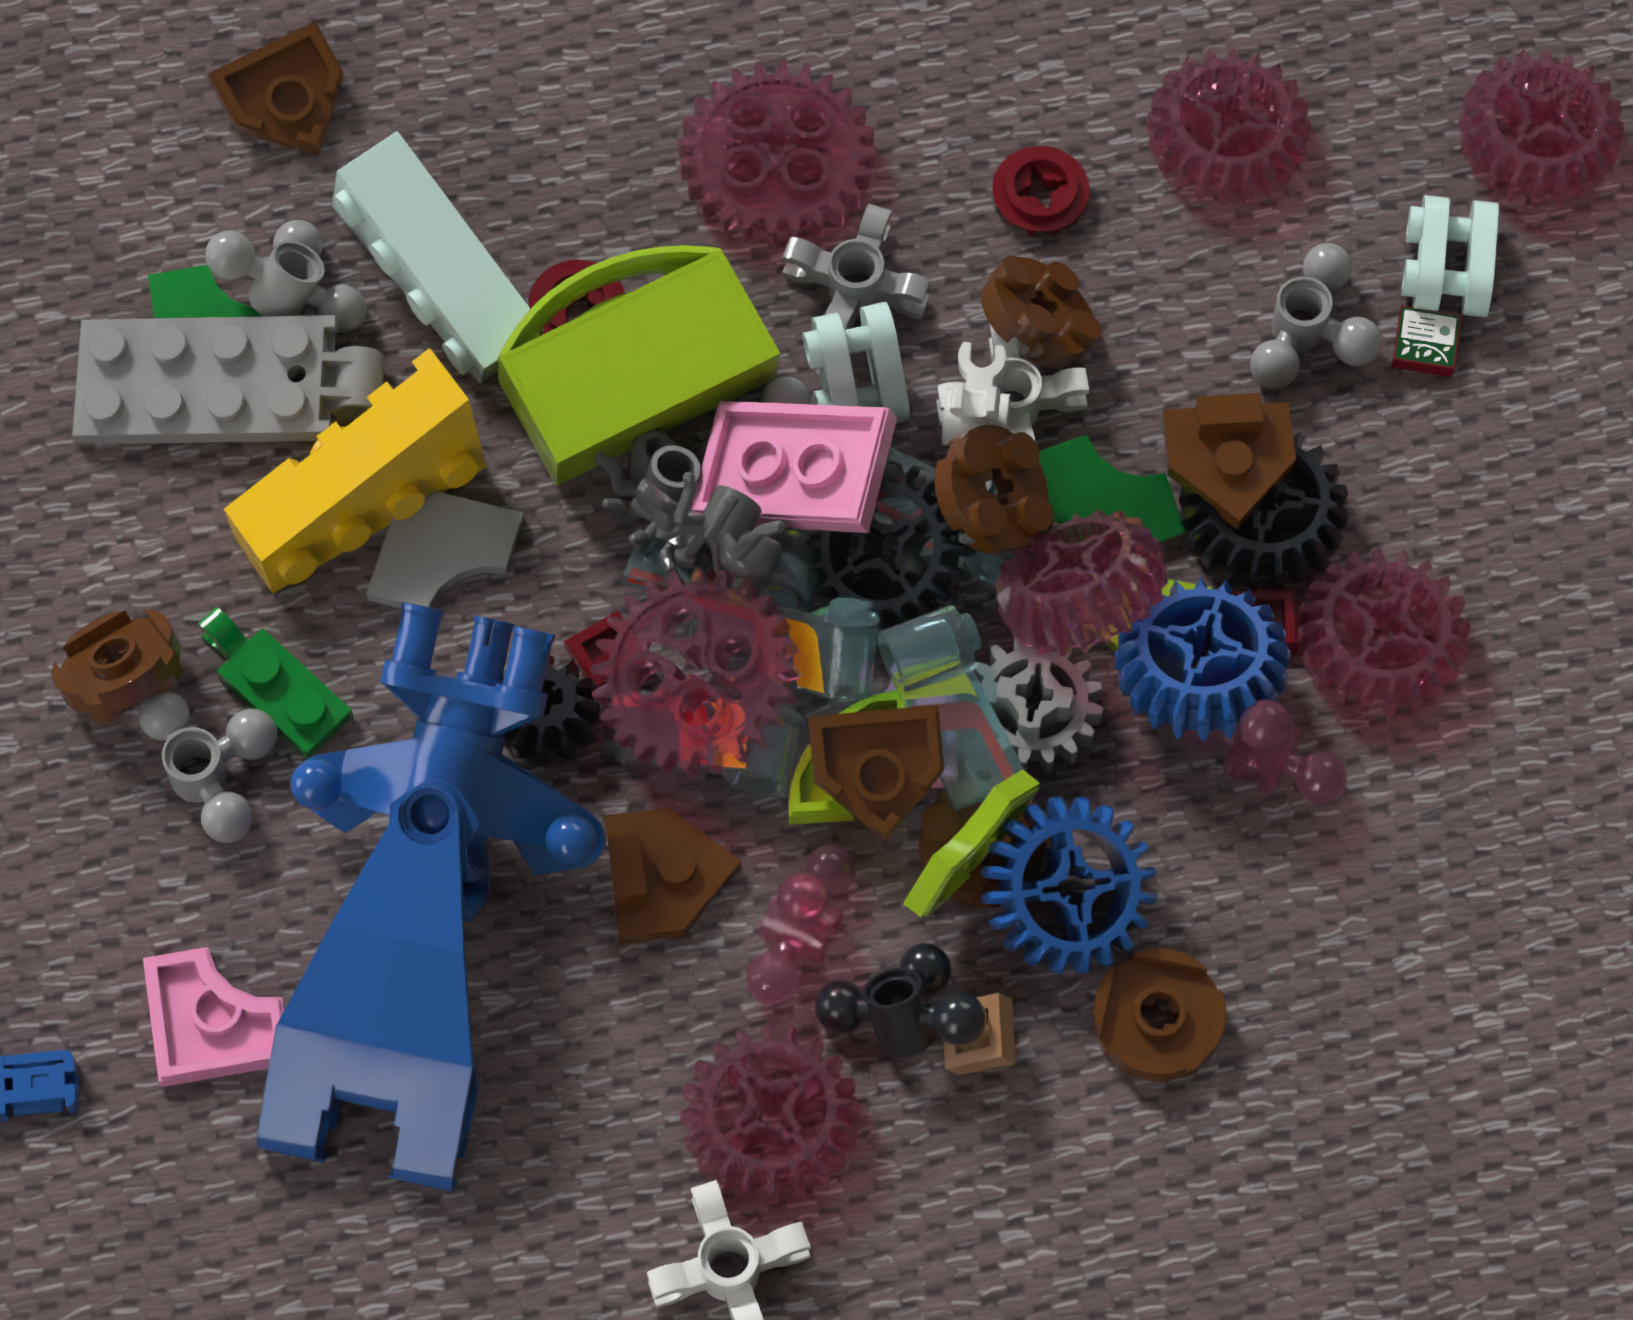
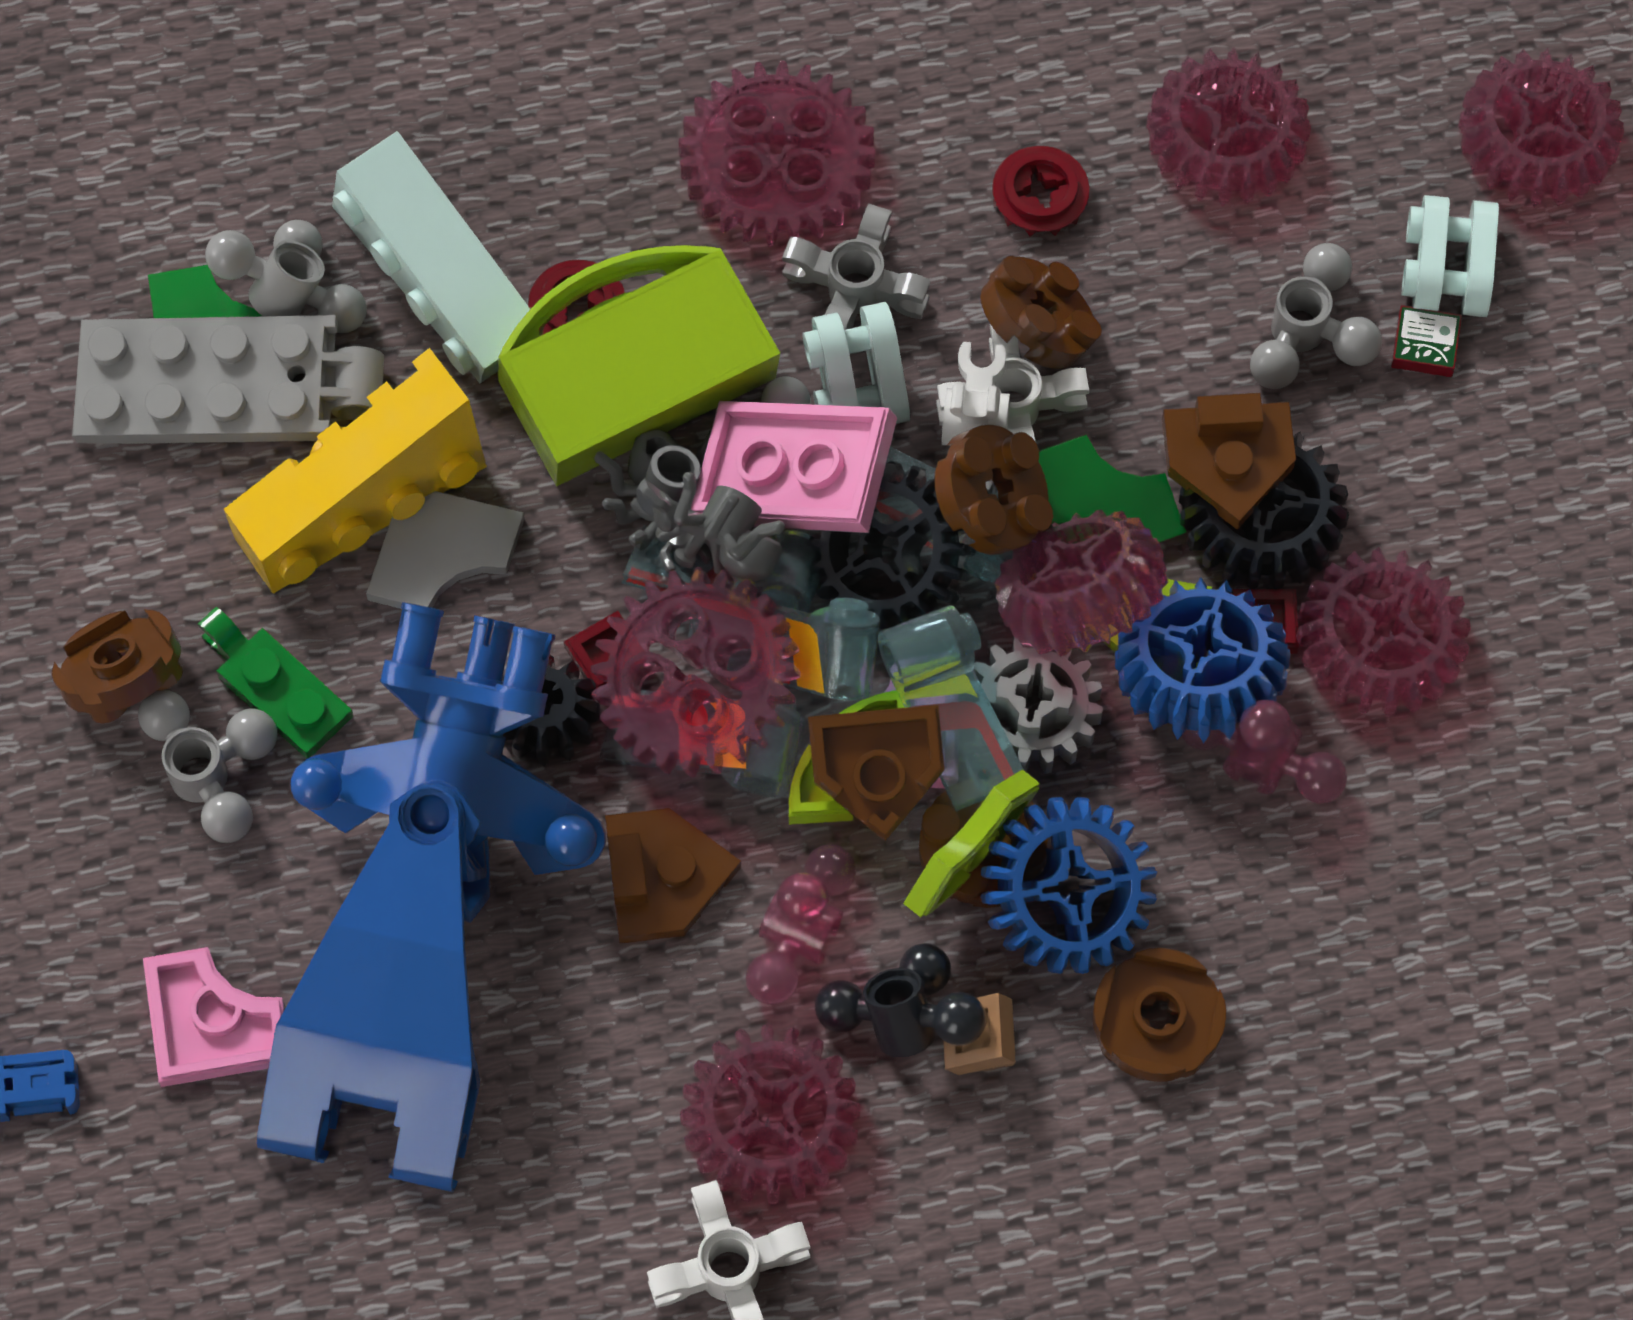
reddish brown plate [208,21,344,155] -> none

